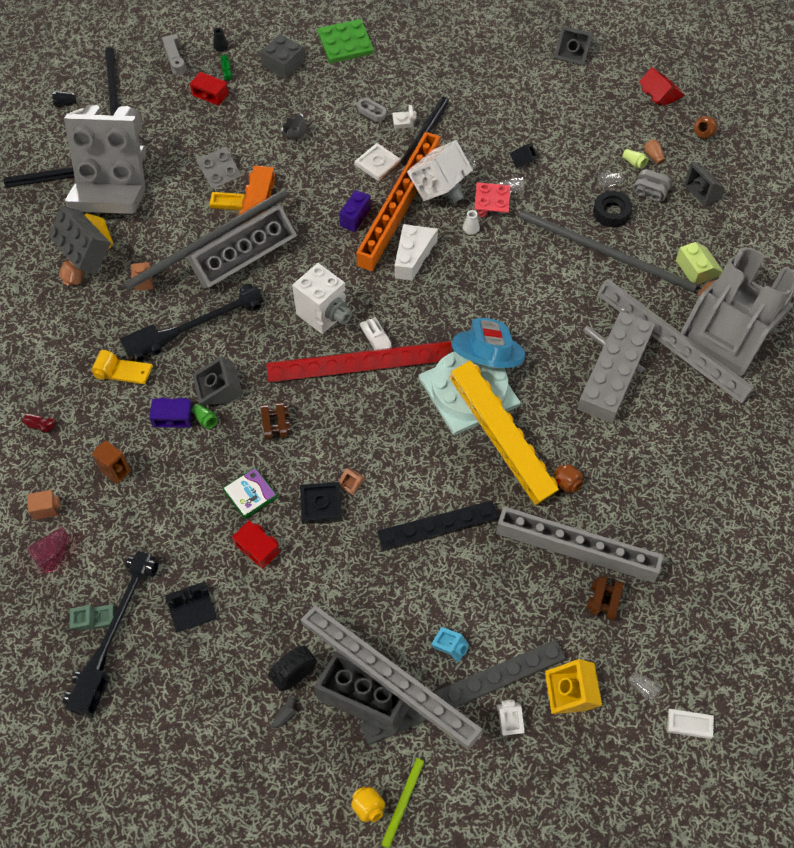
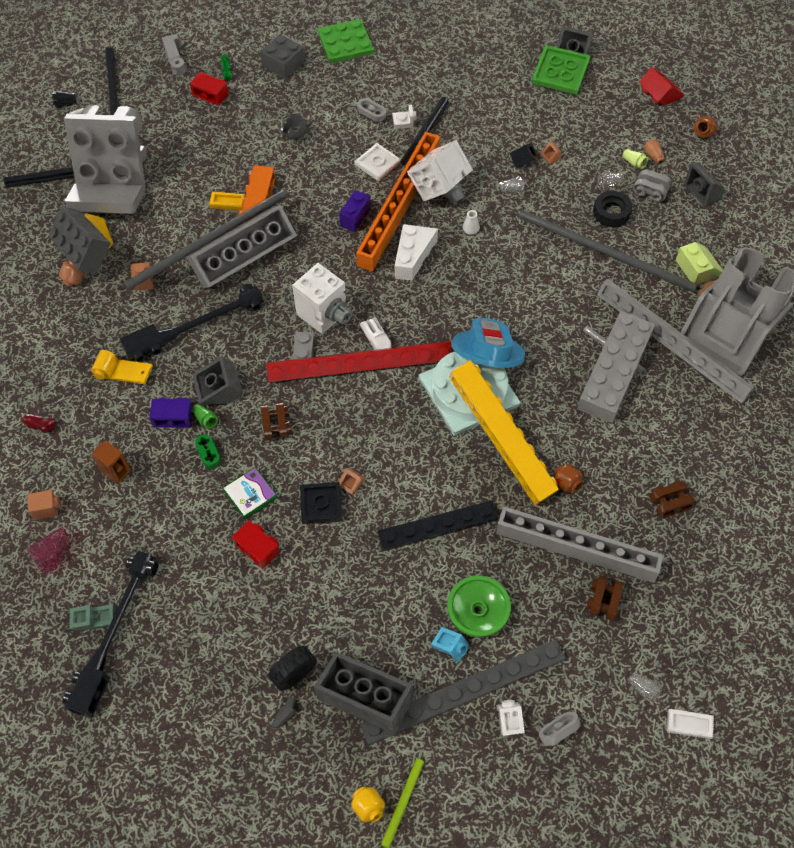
black hinge [165,581,217,633] -> none
light grey hinge [196,147,241,189] -> none
black cone [213,28,228,52] -> none
light grey plate [300,605,483,750] -> none
coral hinge [474,182,510,217] -> none
yellow slope [545,659,602,714] -> none
none -> green beam [195,434,220,469]
none -> light grey plate [293,332,314,359]
none -> bright green dish [447,576,511,637]
none -> bright green plate [531,45,591,95]
none -> light grey plate [539,712,581,746]
none -> nougat slope [541,141,561,164]
none -> reddish brown brick [649,480,696,518]

